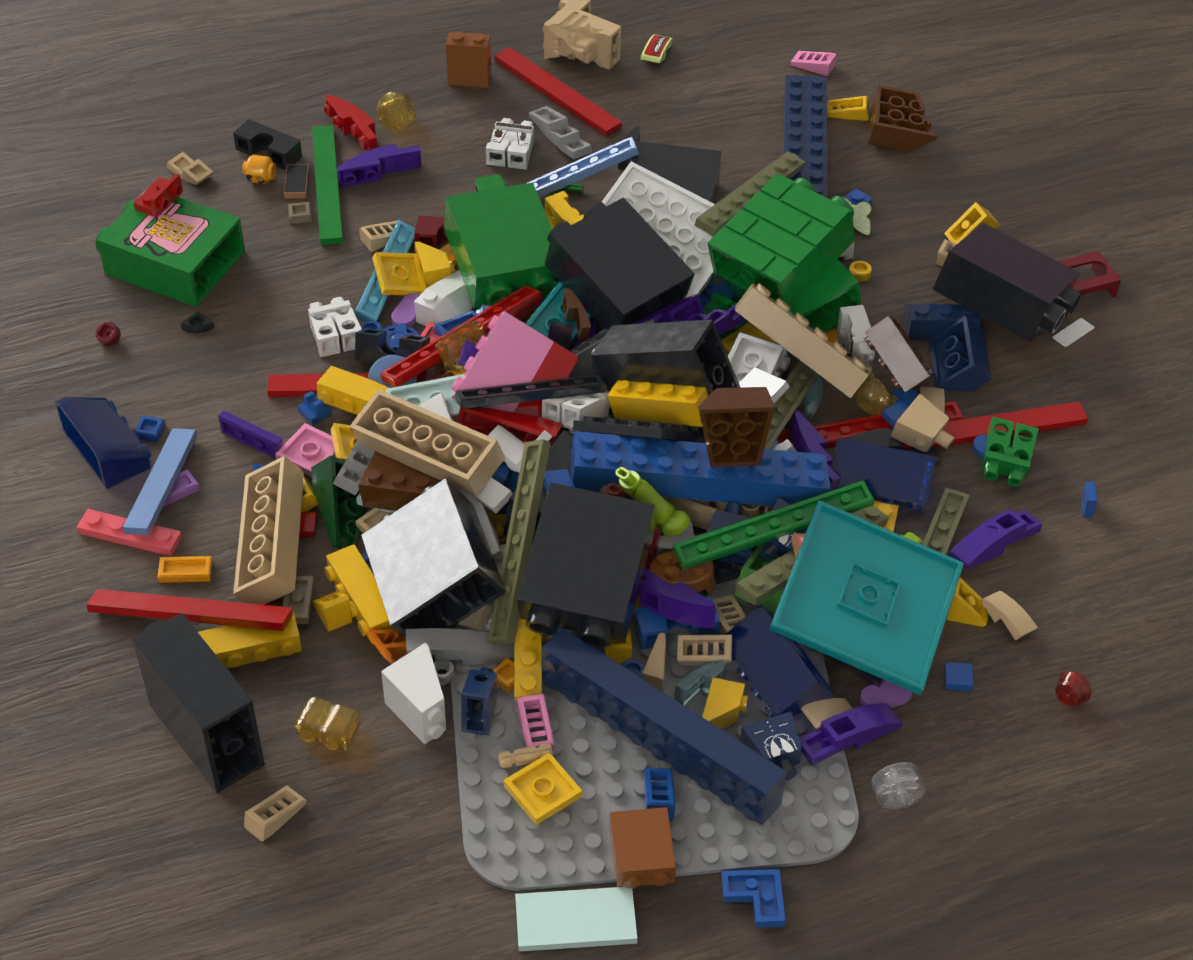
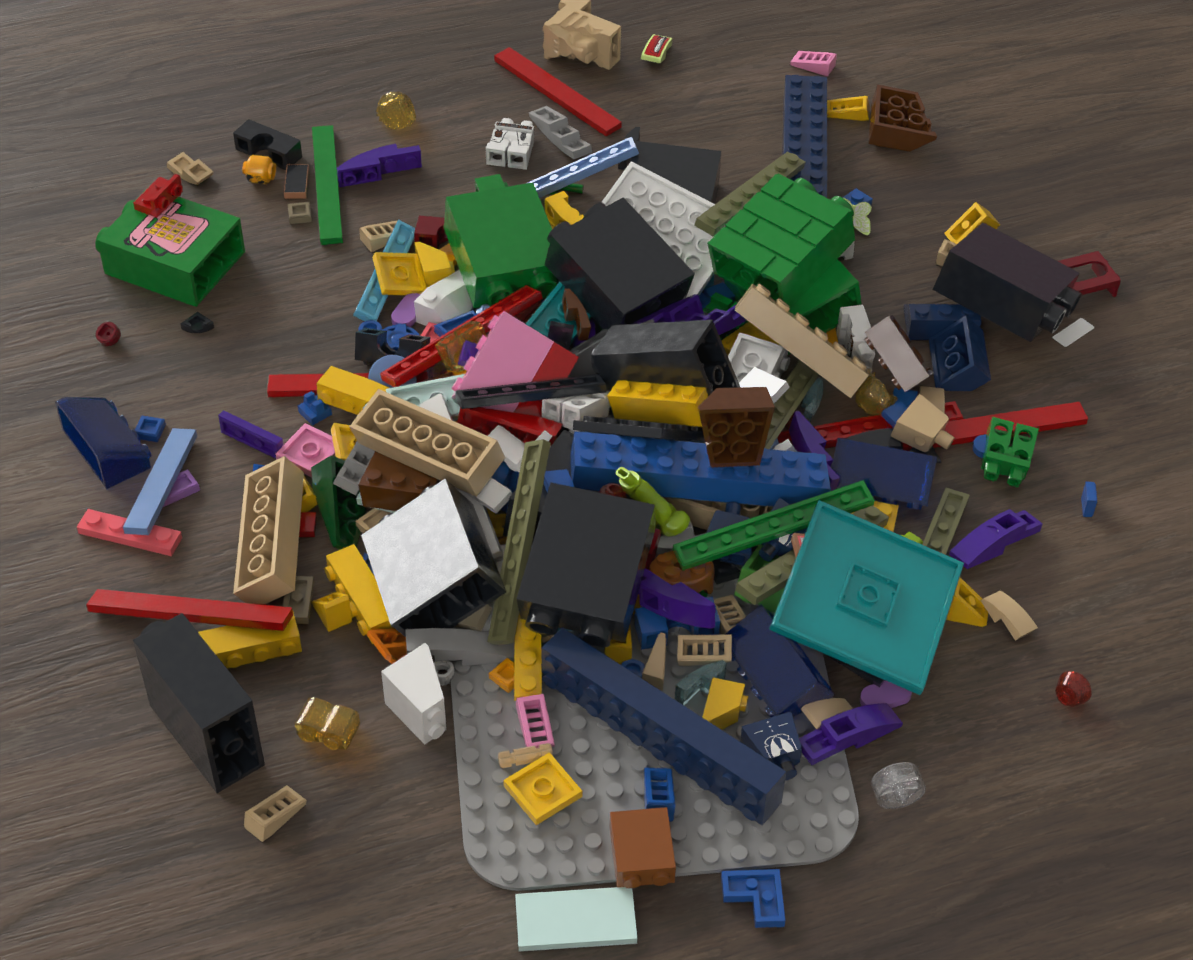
light orange tile [157,556,213,583] -> none
white hips [308,297,362,357] -> none
red slope [323,95,378,151] -> none
dark orange brick [446,32,492,88] -> none
dark blue torso [461,667,497,736] -> none
yellow tile [849,261,872,282] -> none
blue tile [944,662,973,691] -> none

